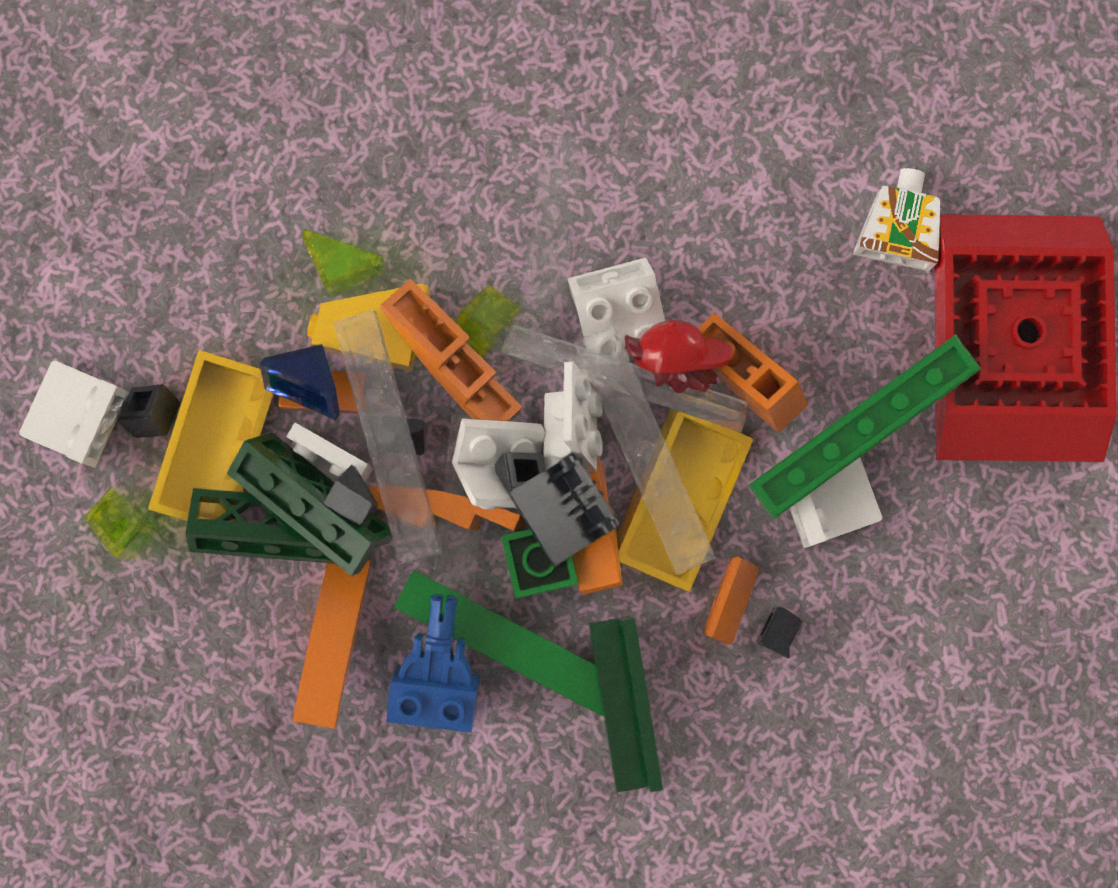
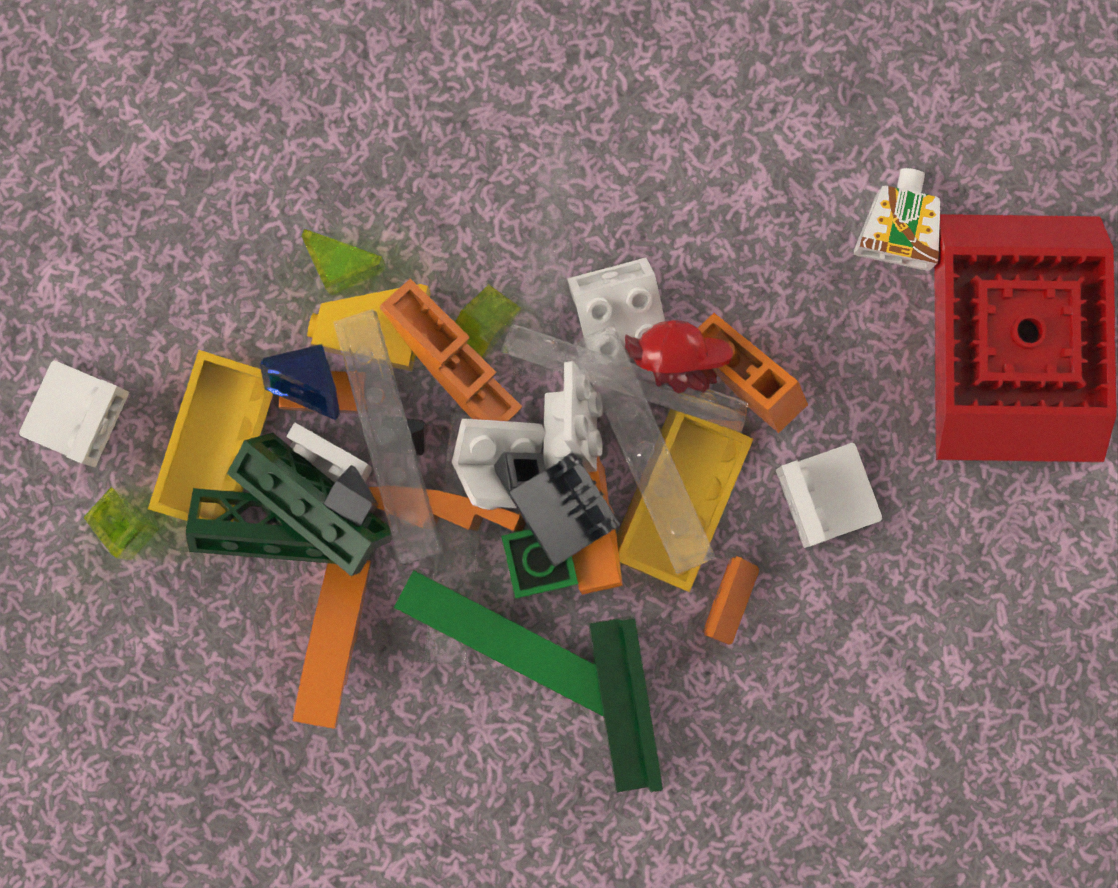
black slope [117,384,180,438] -> none
blue brick [387,594,480,733] -> none
green tile [748,335,981,520] -> none
black slope [757,606,802,659] -> none

